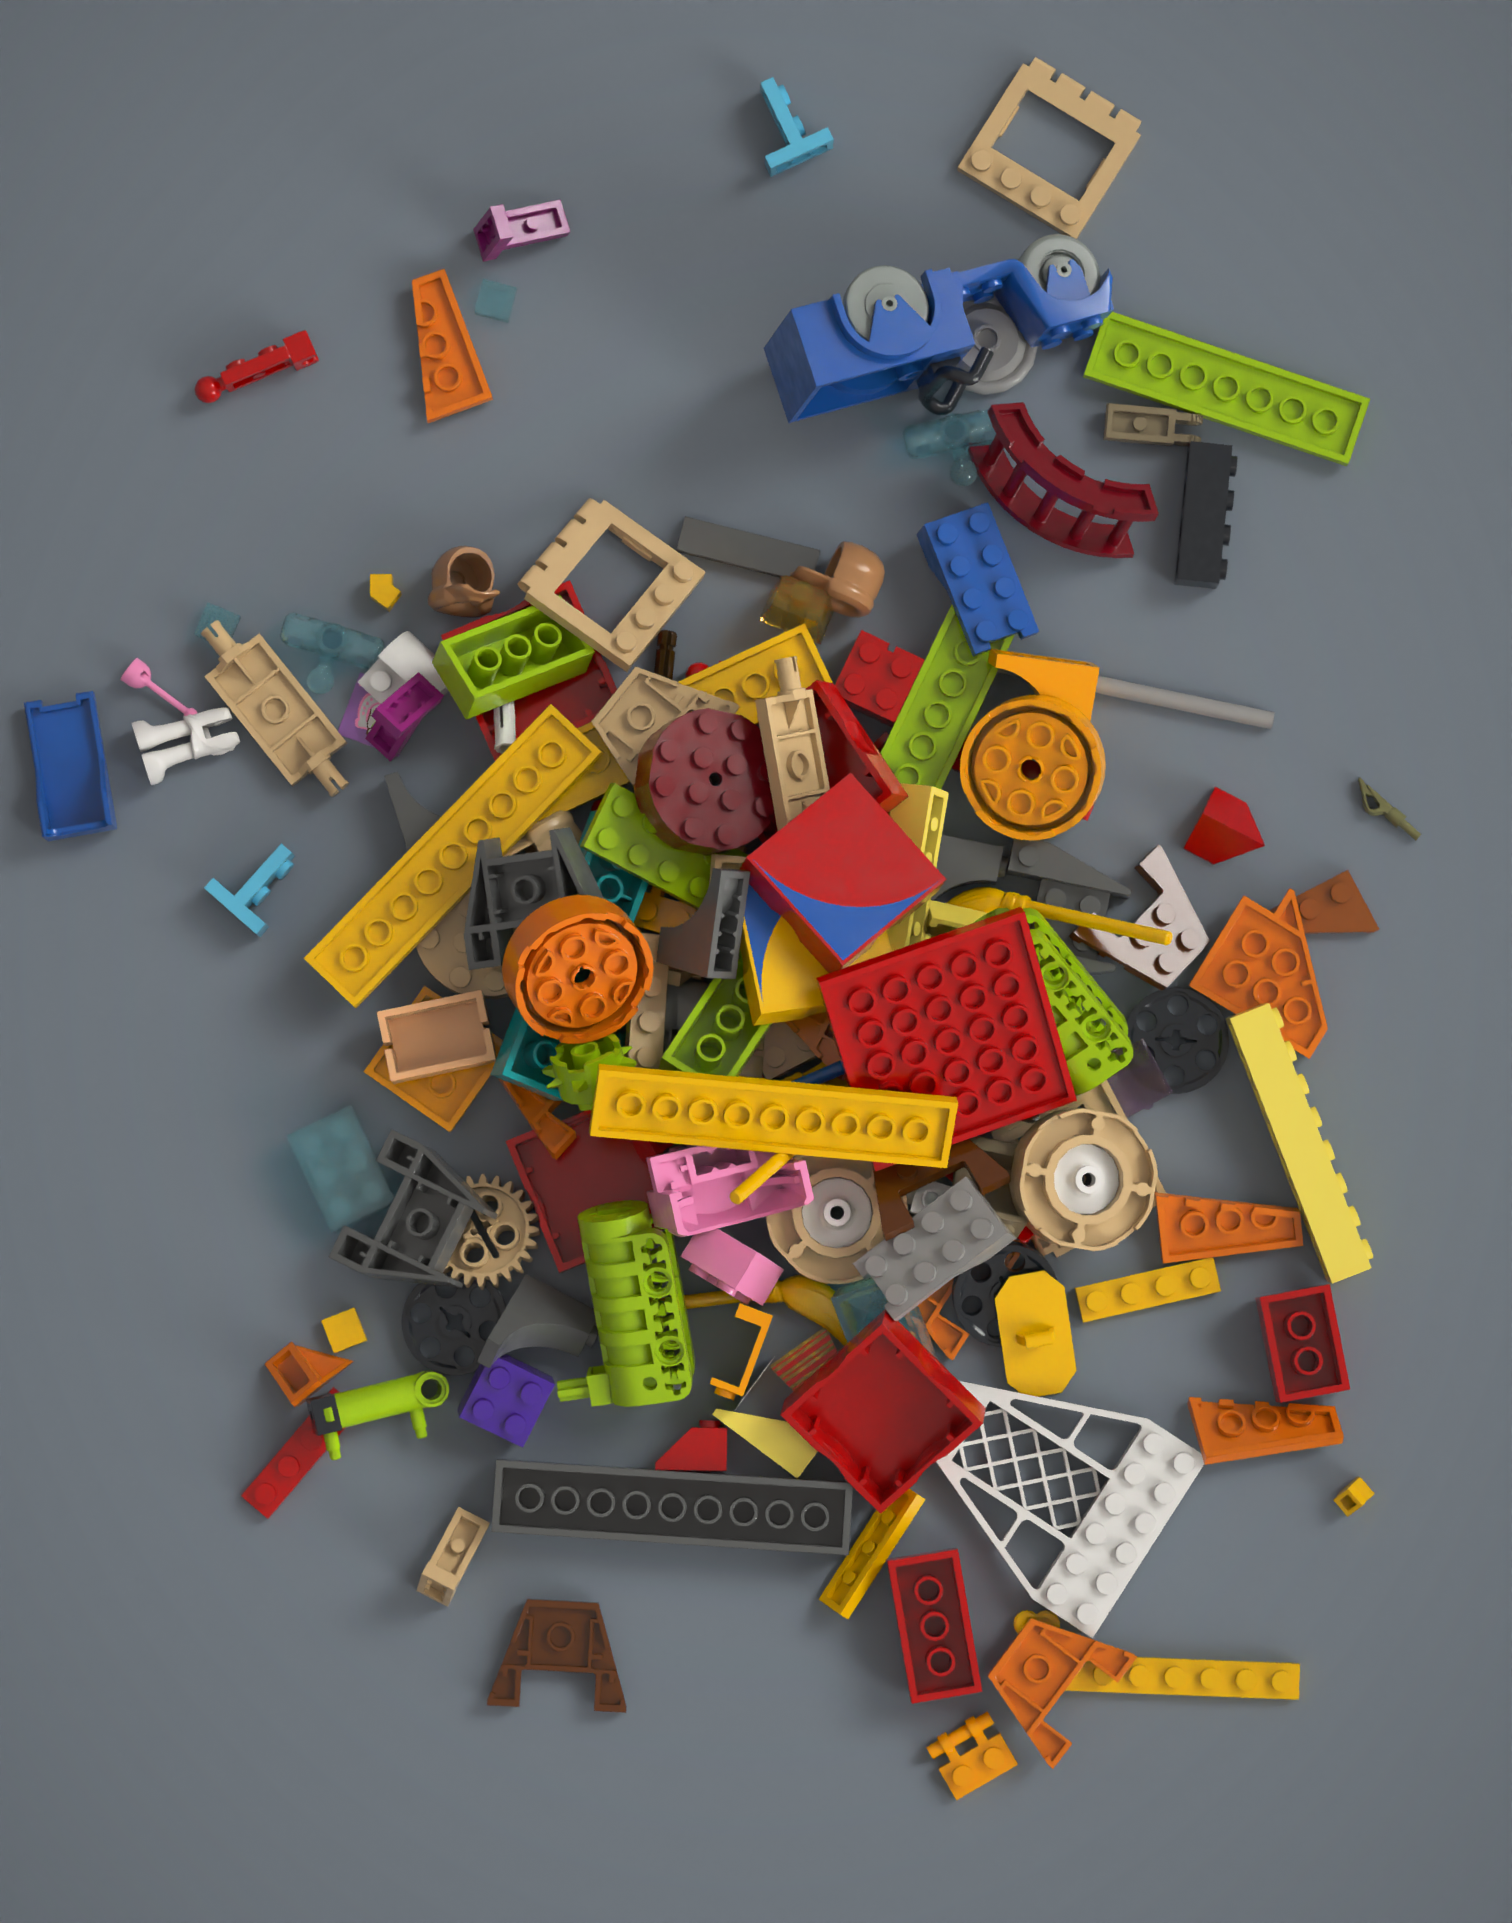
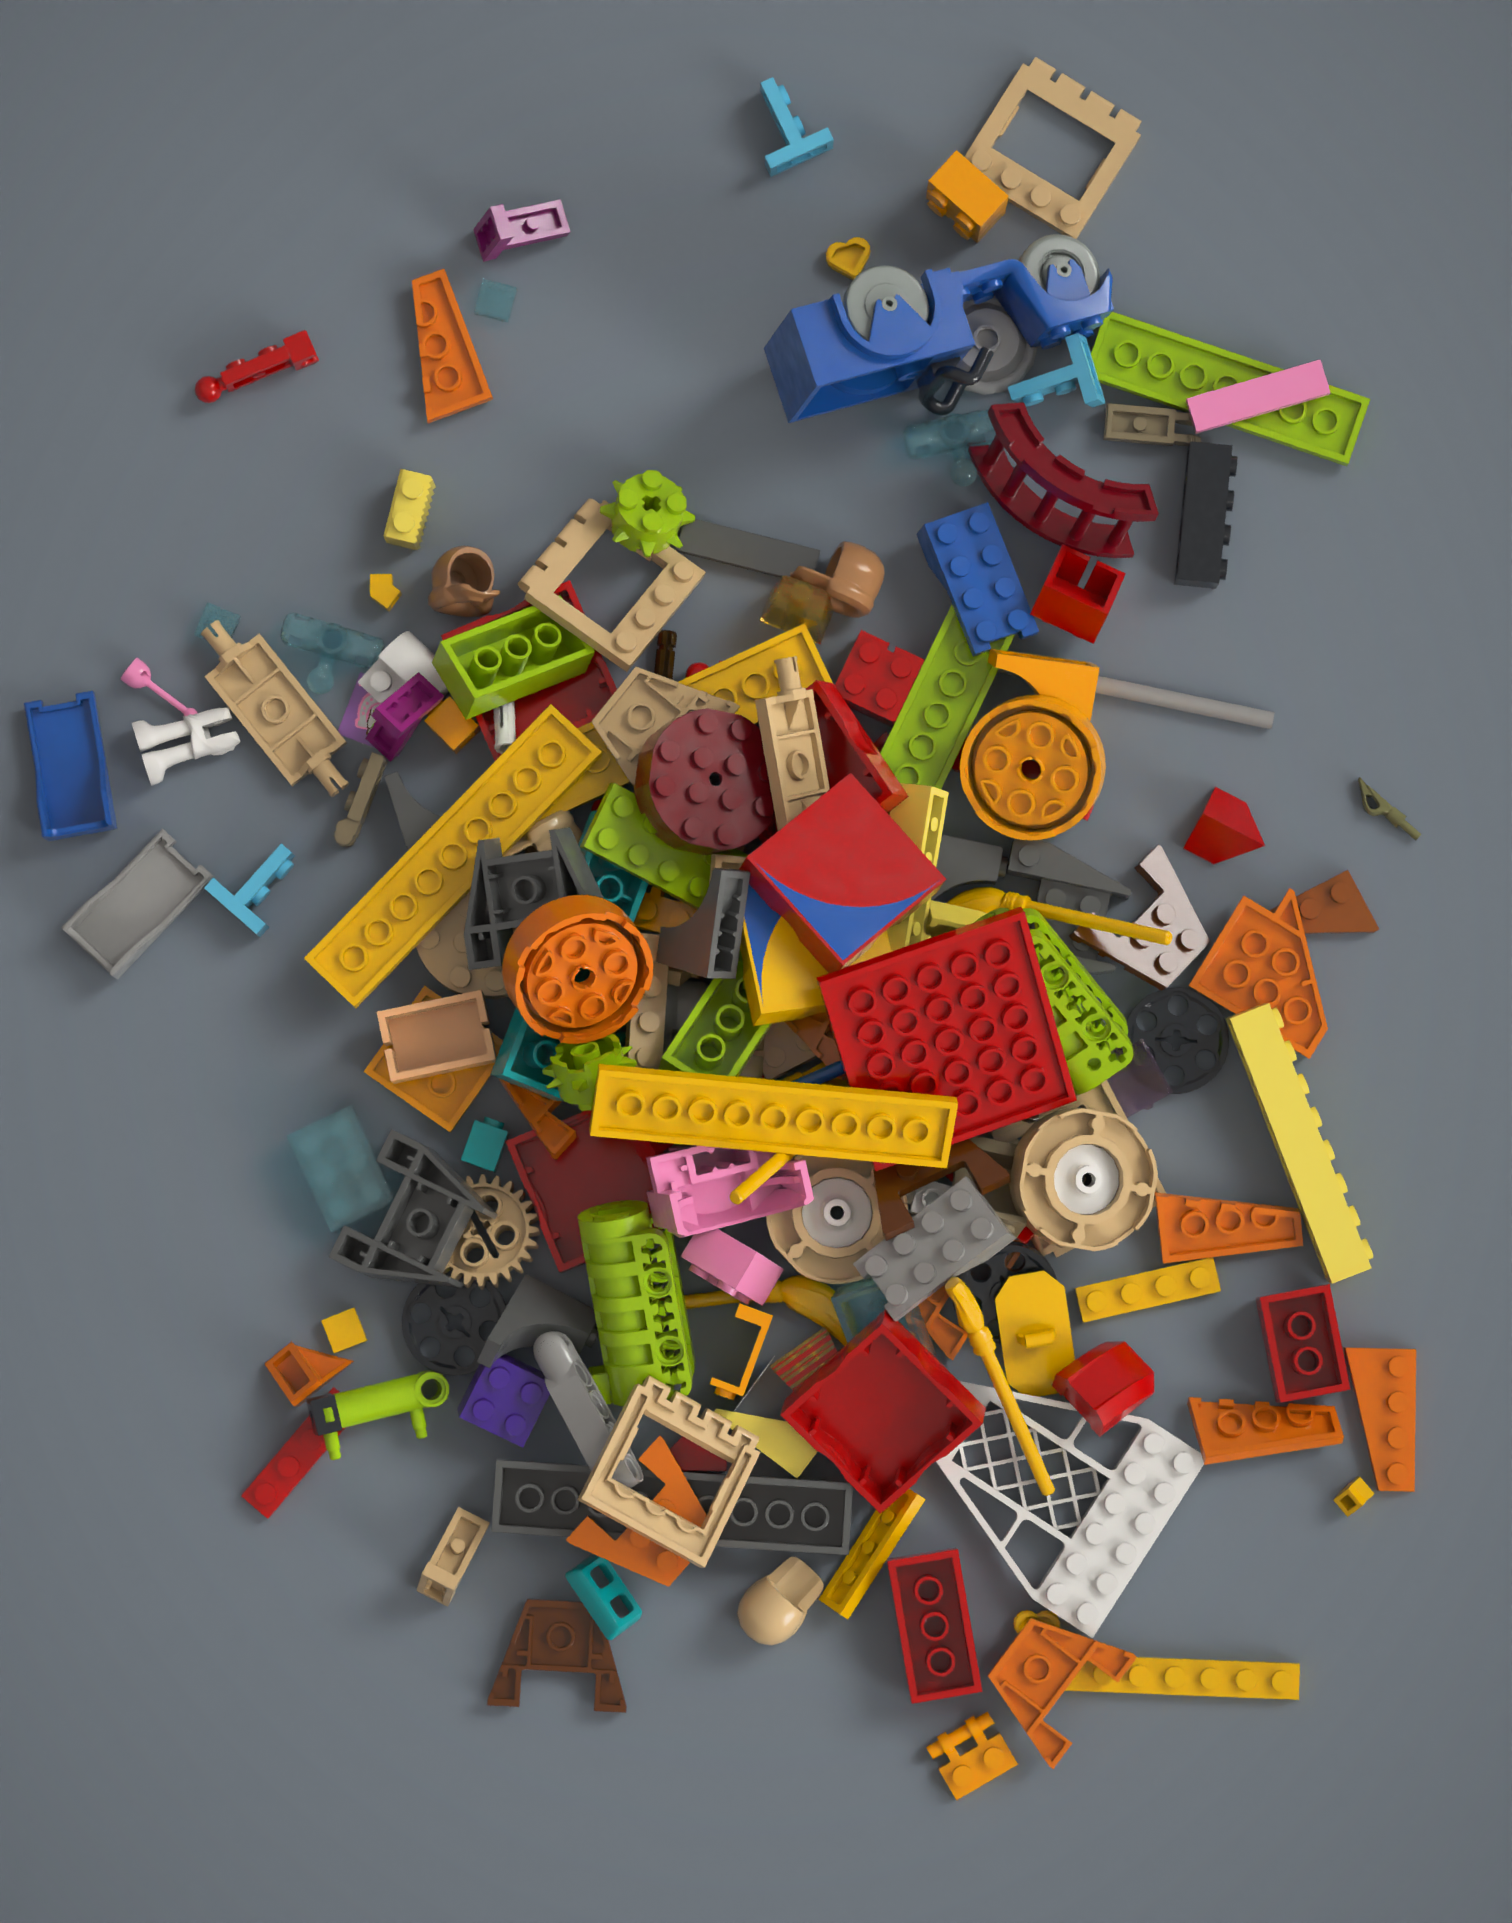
none -> light grey piece [61,828,215,979]
none -> dark tan hinge [333,752,388,848]
none -> light yellow brick [383,469,436,550]
none -> light orange brick [424,696,481,754]
none -> teal brick [461,1116,510,1173]
none -> light grey piece [533,1331,643,1488]
none -> teal piece [565,1554,642,1640]
none -> orange wing [566,1435,707,1587]
none -> tan hinge [578,1375,761,1568]
none -> lime brick [600,470,695,557]
none -> tan piece [737,1557,824,1646]
none -> yellow tile [826,237,871,280]
none -> light orange piece [926,150,1009,243]
none -> yellow piece [945,1277,1055,1496]
none -> medium azure bracket [1008,333,1106,408]
none -> red piece [1030,544,1126,644]
none -> red slope [1052,1341,1154,1437]
none -> bright pink tile [1186,360,1331,434]
none -> orange wing [1344,1347,1416,1492]

